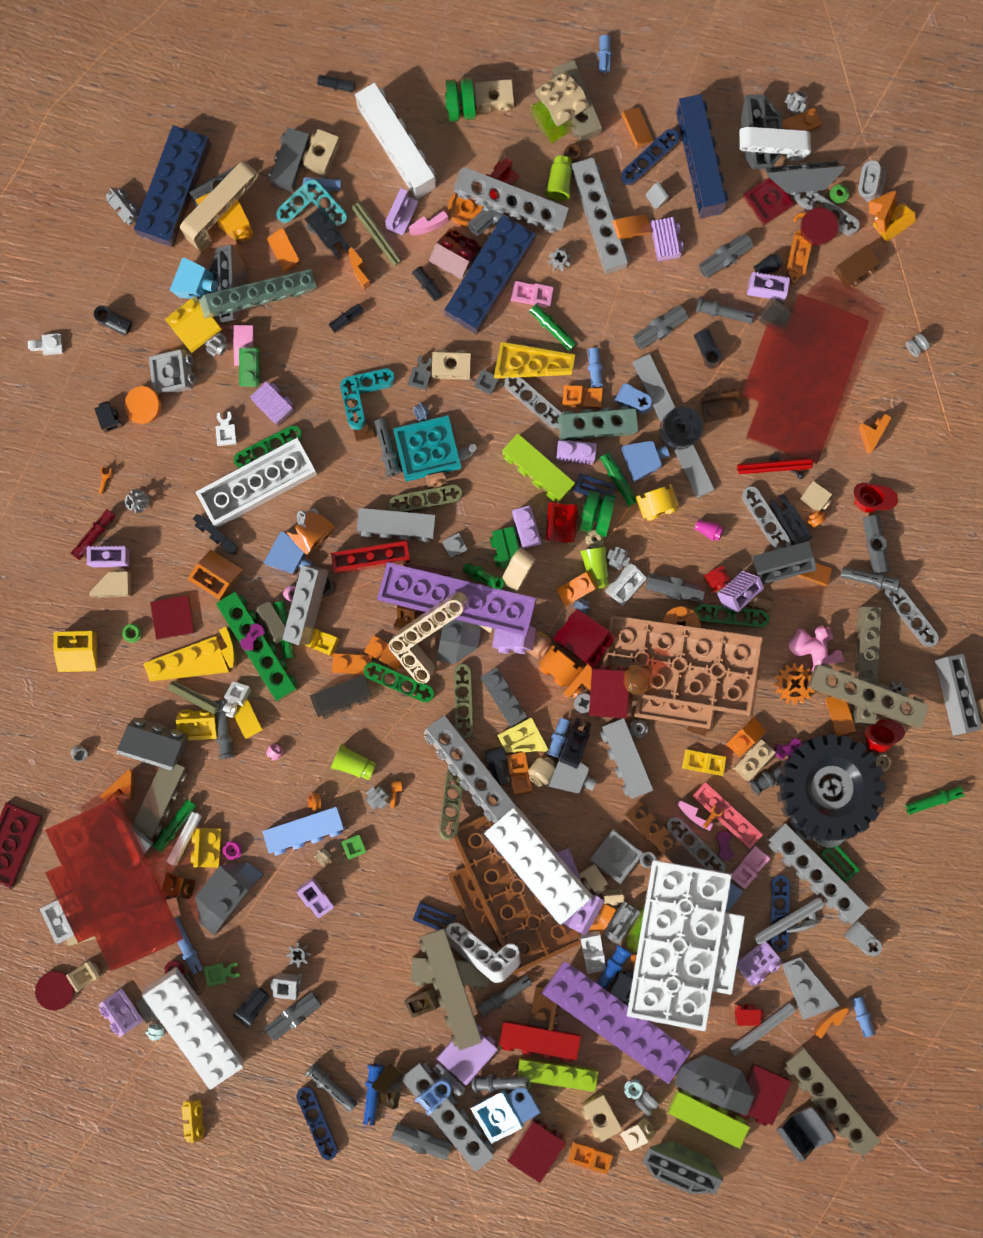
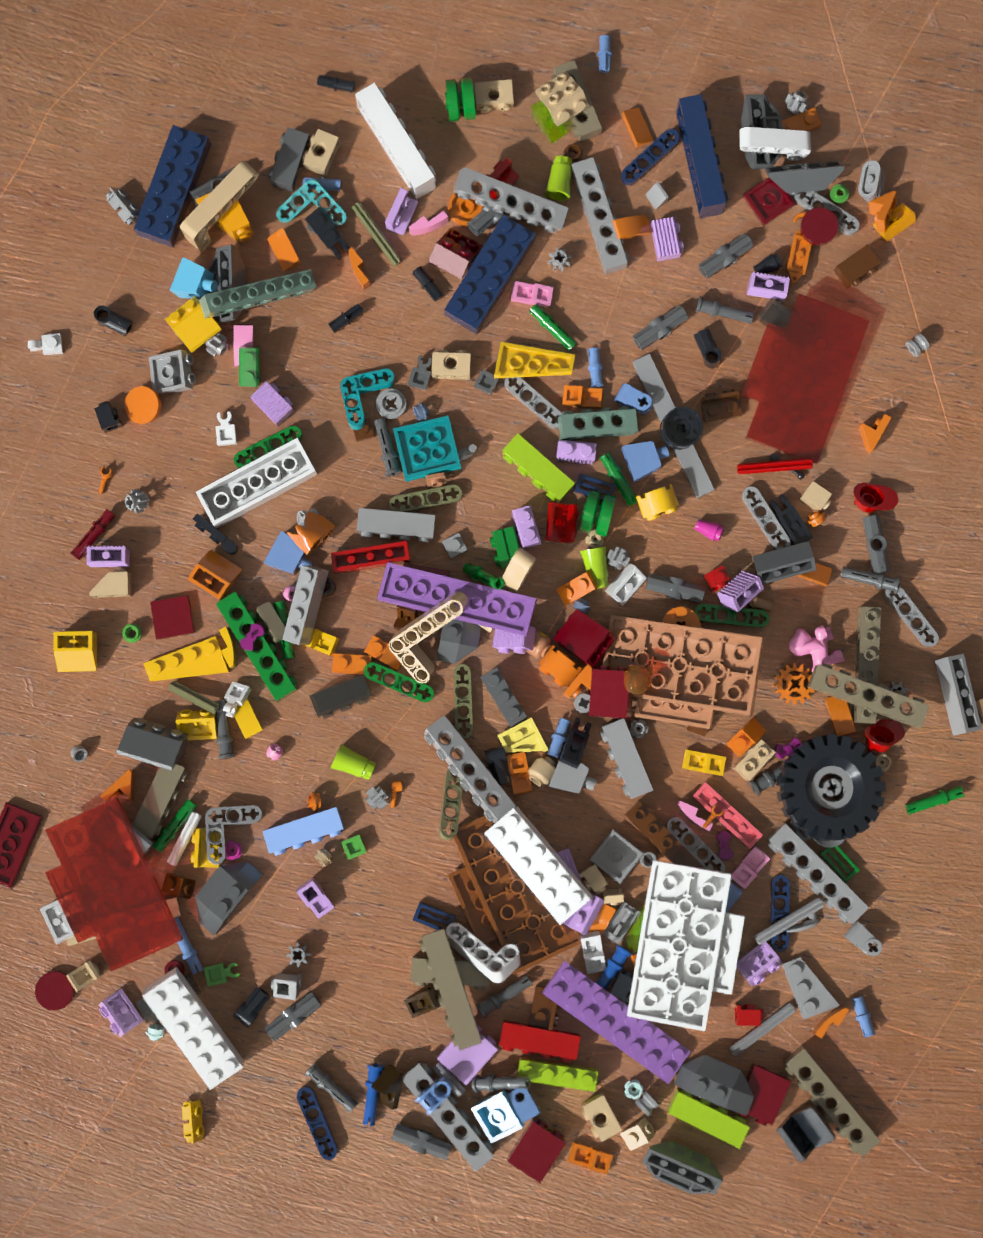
none -> light grey beam [205,805,262,865]
none -> light grey gear [376,389,406,419]

